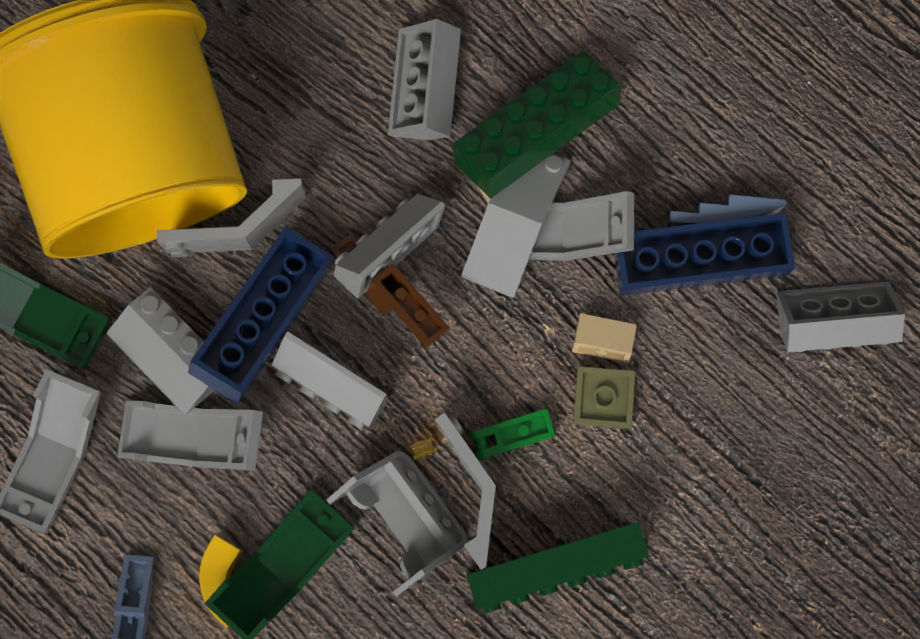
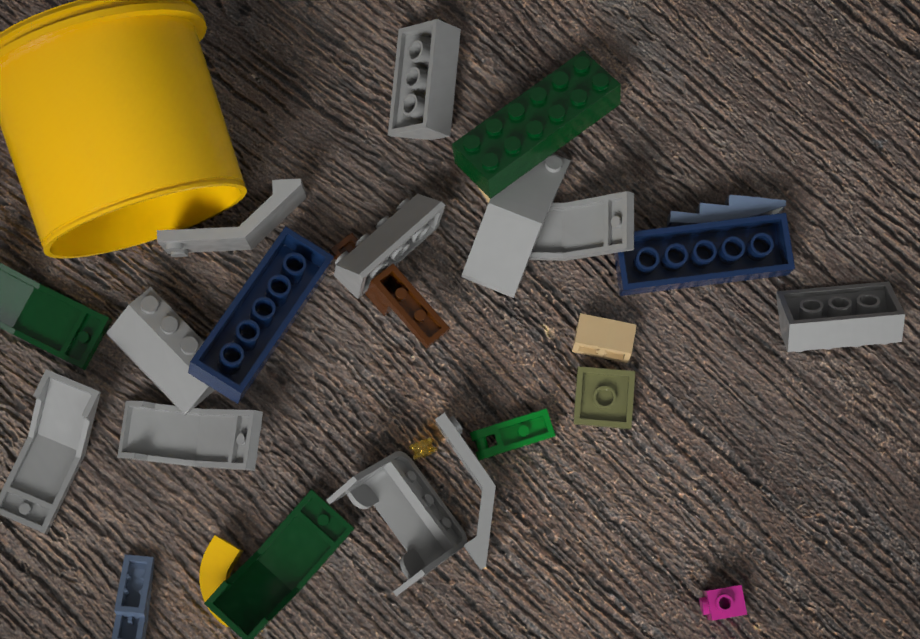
light grey slope [272,331,389,430] -> none
dark green brick [466,522,650,614] -> none
none -> dark pink brick [699,585,747,621]

